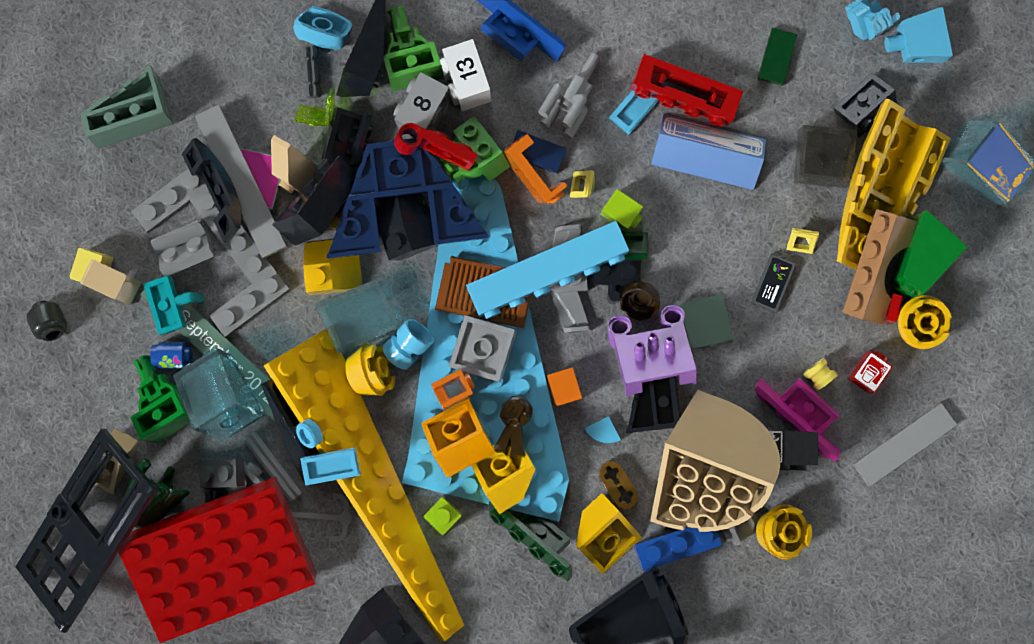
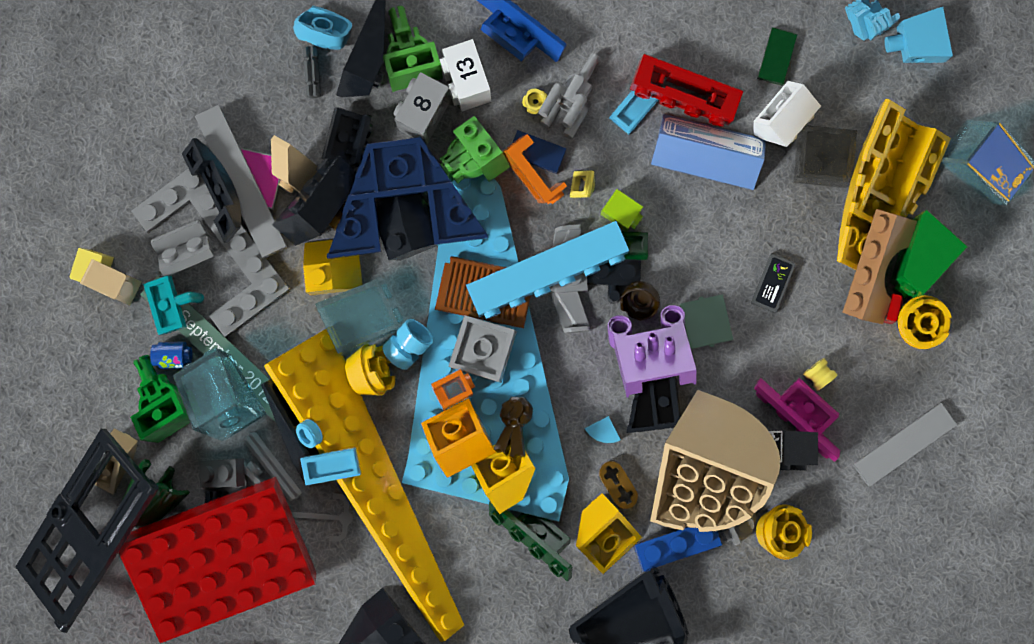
pearl dark grey head [26,300,67,342] -> none
sand green wedge [80,65,173,149] -> none
clear neon green bracket [294,88,335,127] -> none
red plate [394,123,478,171] -> none
lime brick [423,496,463,536] -> none
orange panel [546,367,582,406] -> none
light yellow slope [787,228,819,254] -> none
bracket [834,73,897,138] -> none
red brick [847,351,893,394] -> none
none -> light yellow plate [522,89,547,114]
none -> white slope [754,81,821,147]

